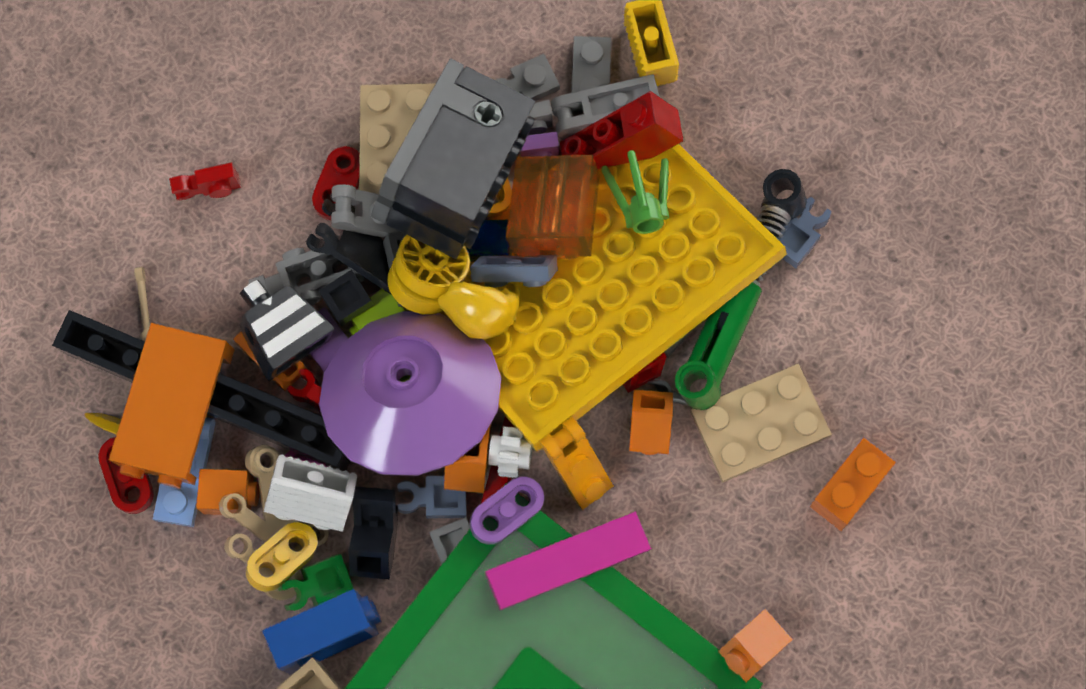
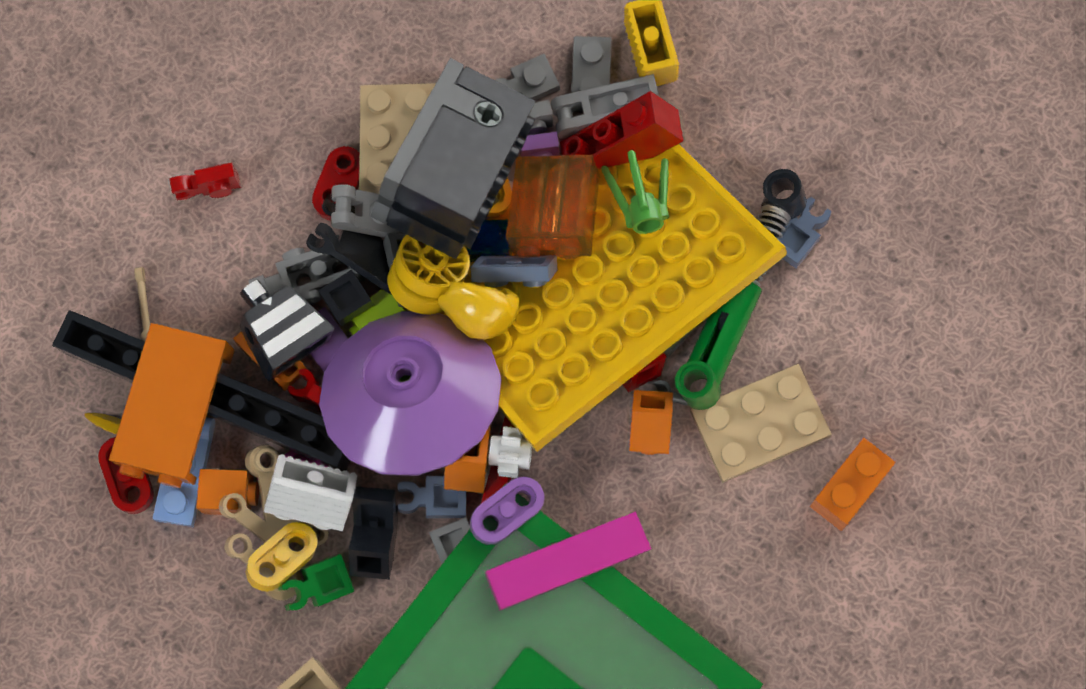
blue window [262,589,382,675] -> none
light orange plate [539,416,614,510] -> none
orange brick [719,609,793,682] -> none

